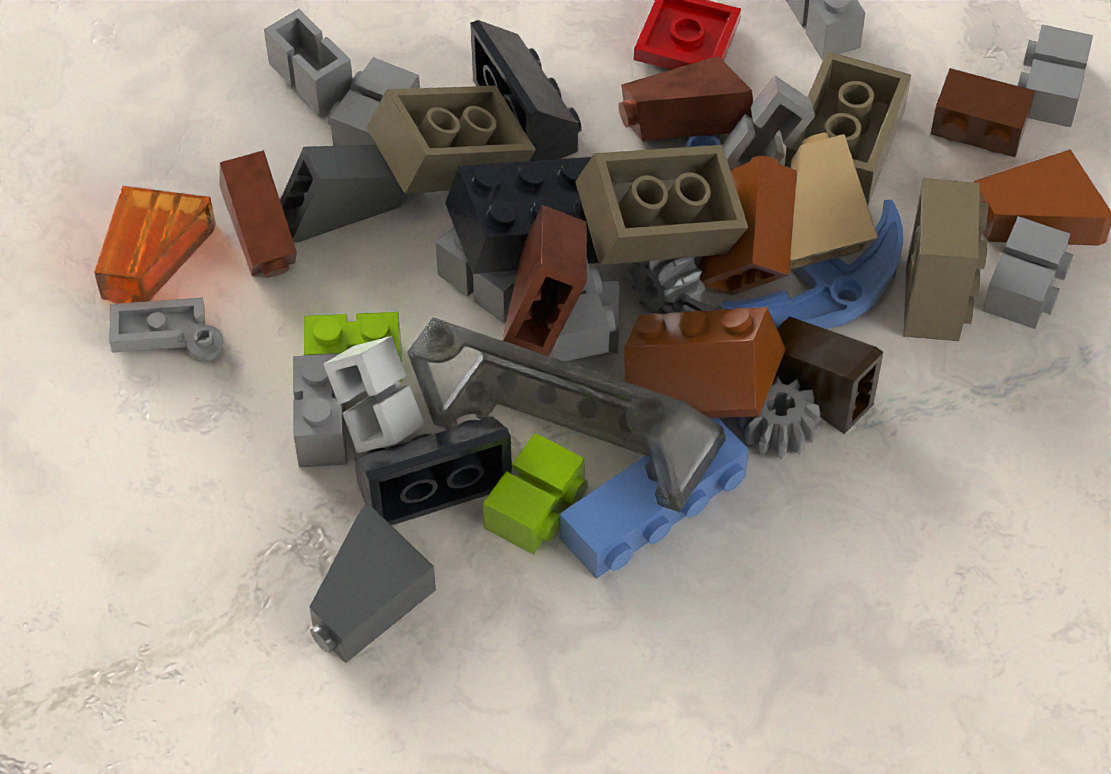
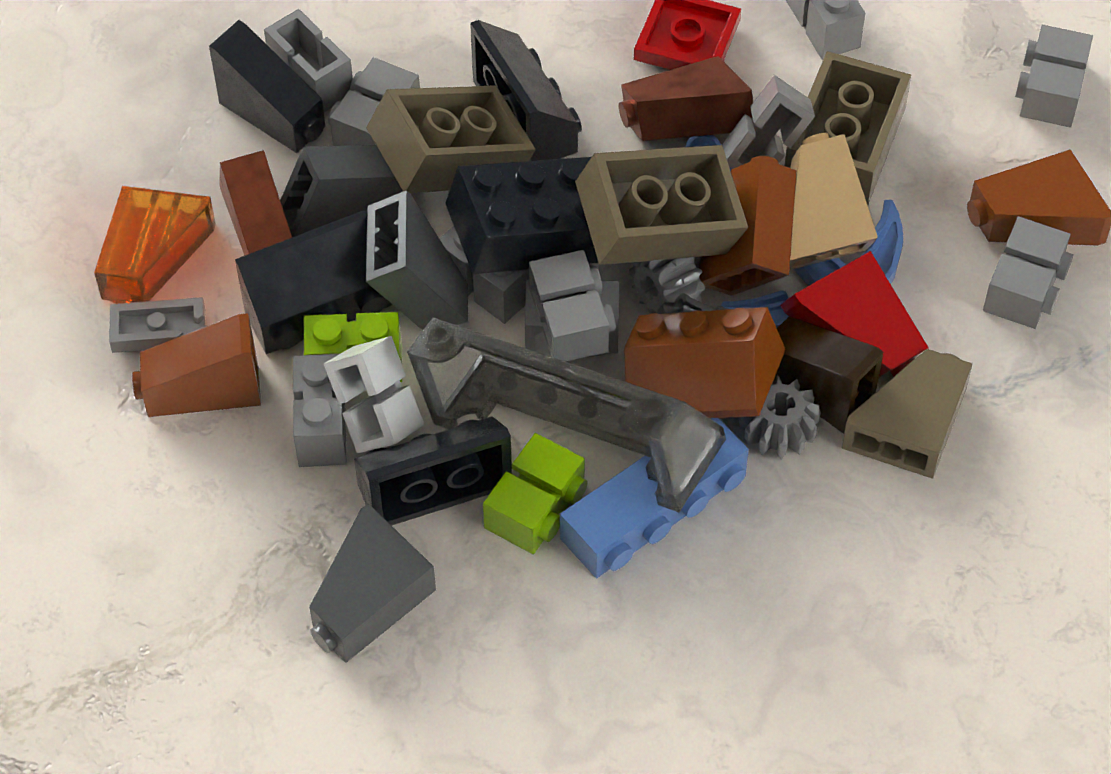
copper slope [503,205,587,358] -> none
dark tan brick [903,178,988,342] -> none
reddish brown brick [930,68,1035,157] -> none
none -> dark orange slope [132,313,261,417]
none -> black slope [209,20,326,153]
none -> black slope [235,210,393,355]
none -> dark grey slope [366,190,468,336]
none -> red slope [780,251,929,377]
none -> dark tan slope [842,349,973,479]

